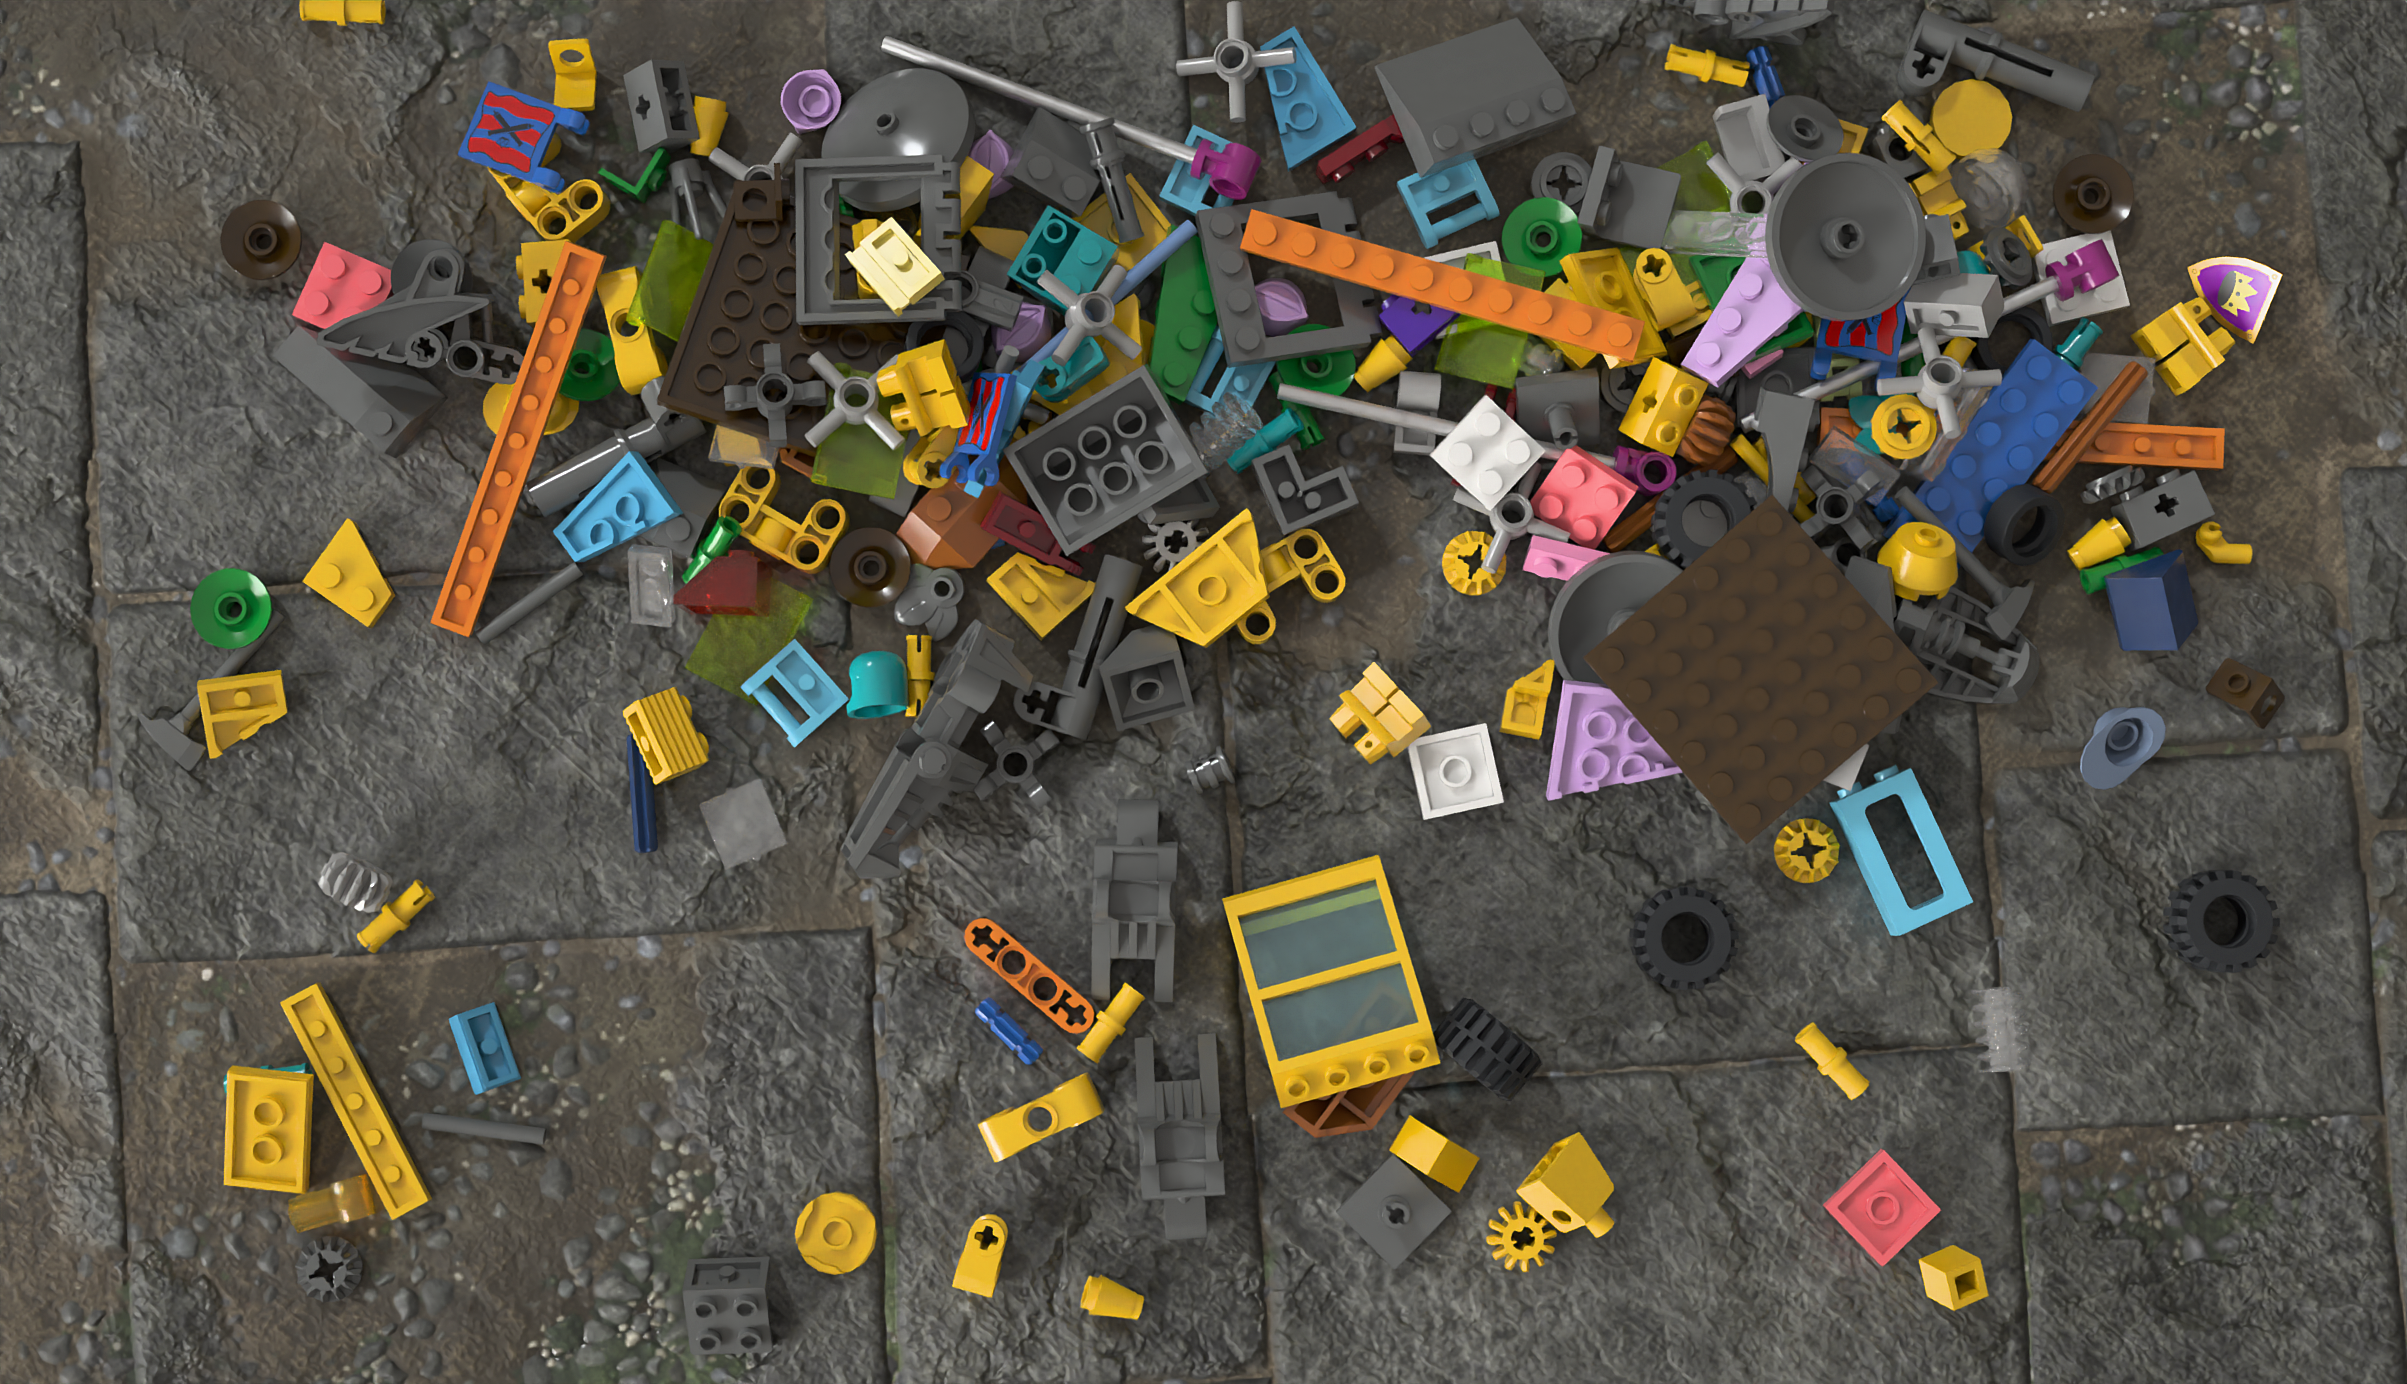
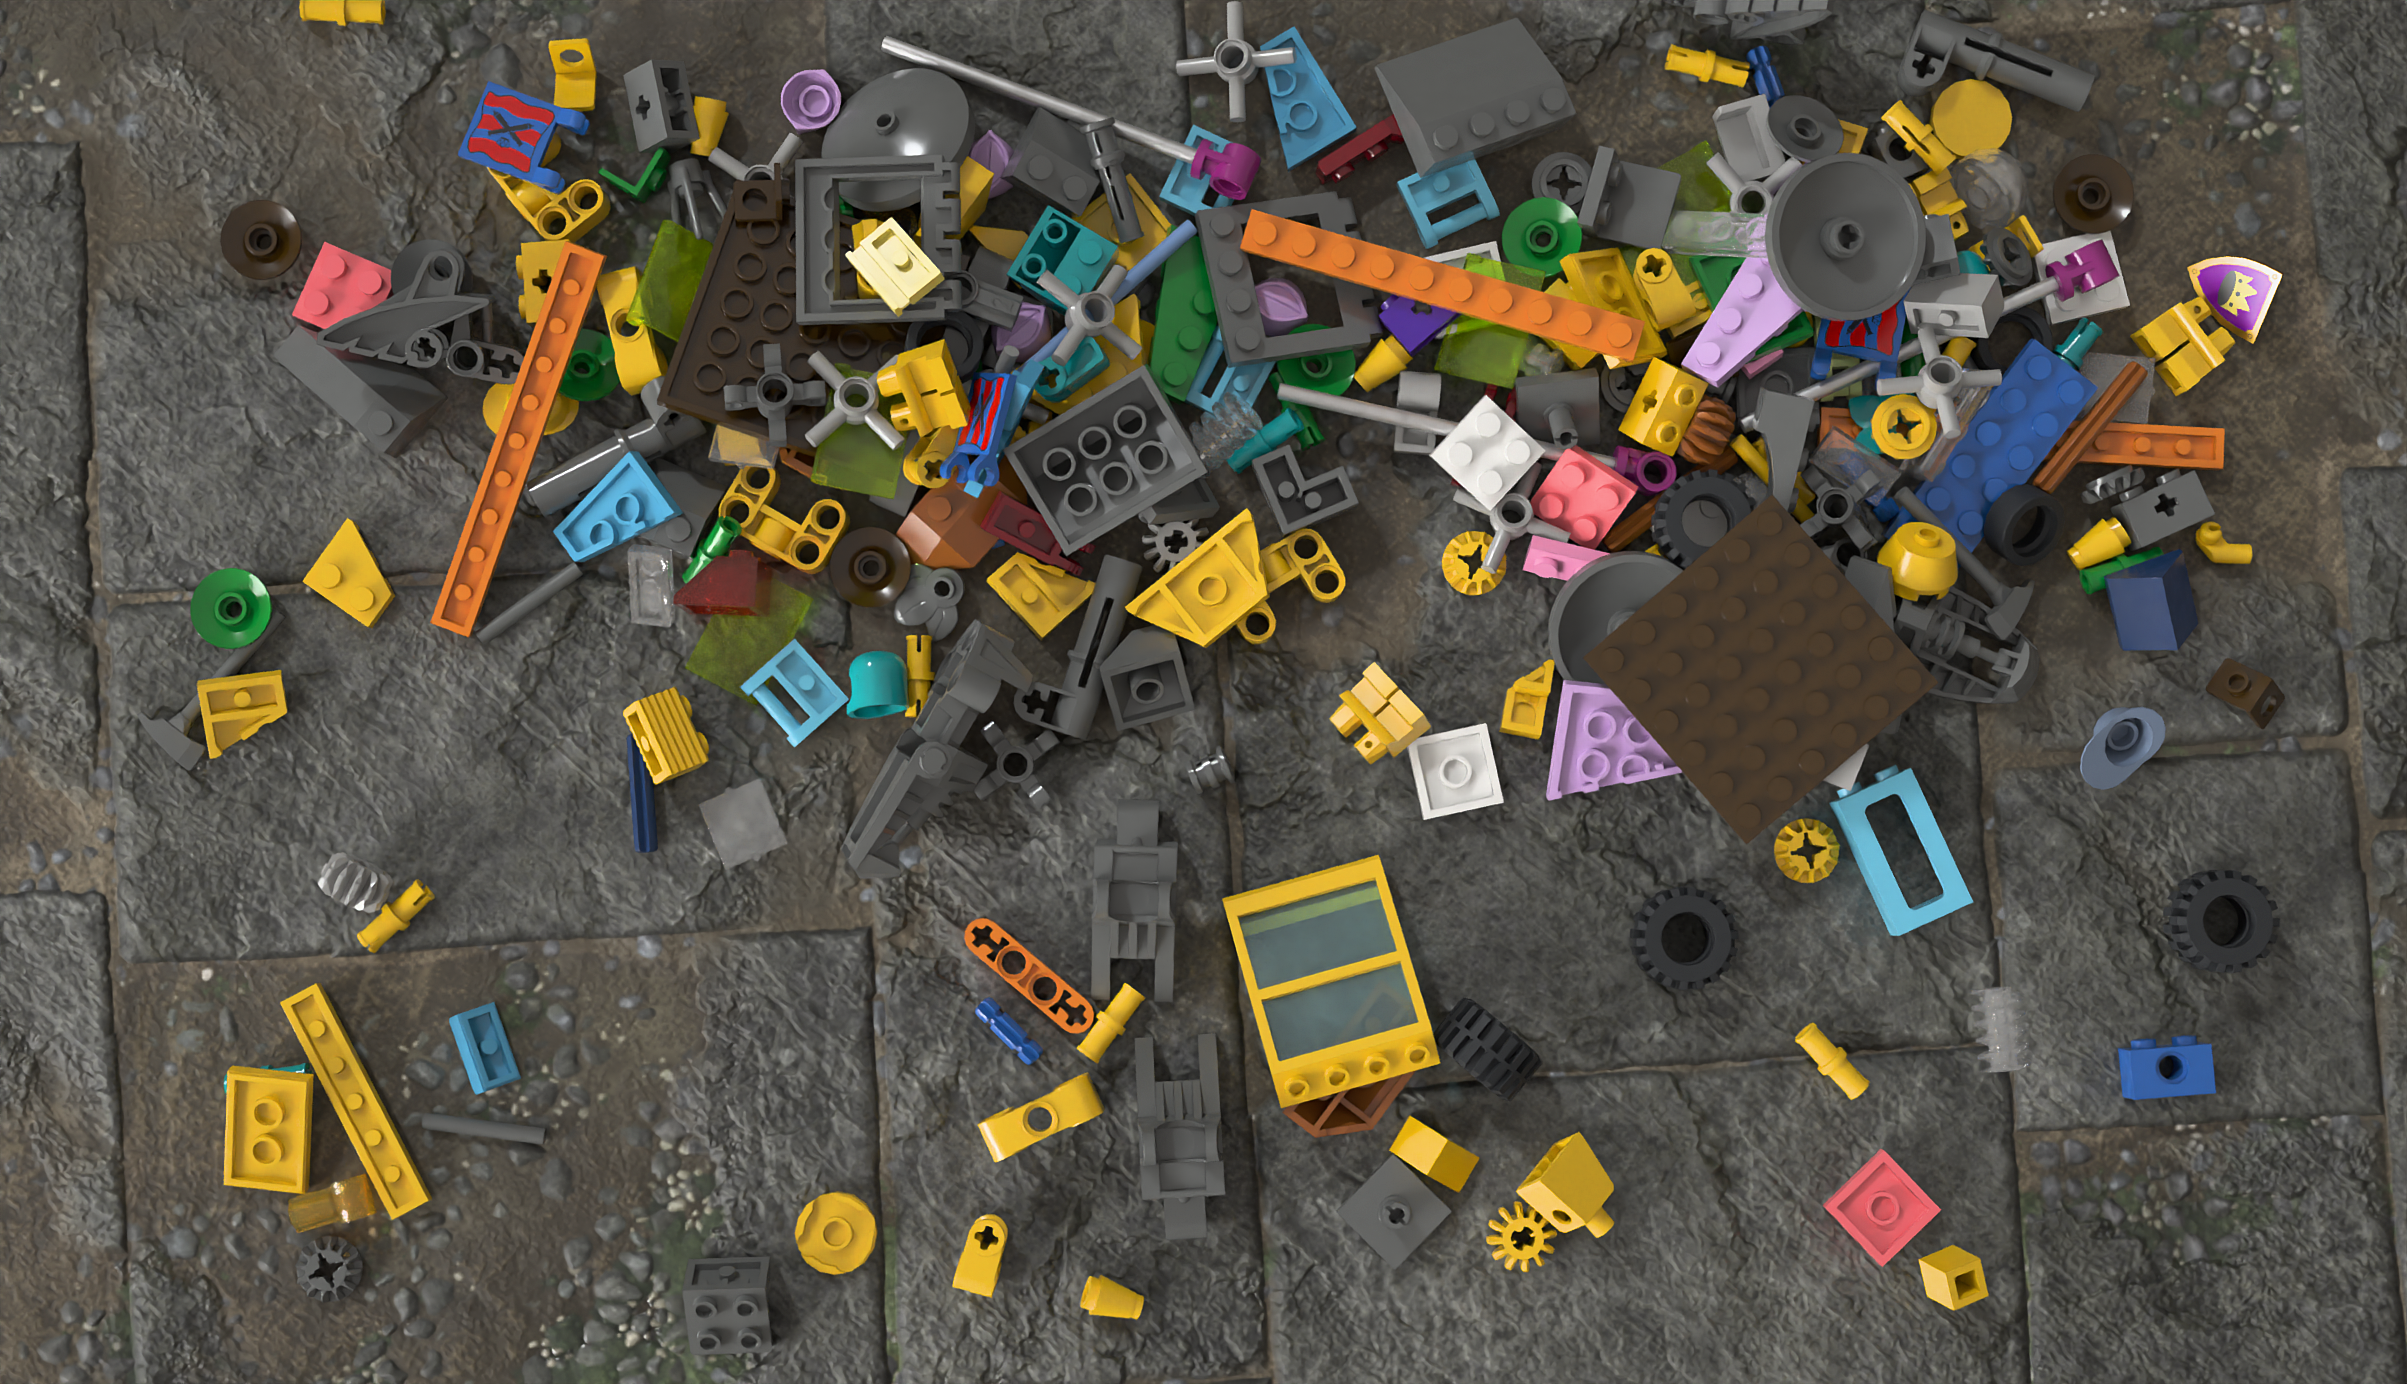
none -> blue brick [2118,1035,2216,1100]

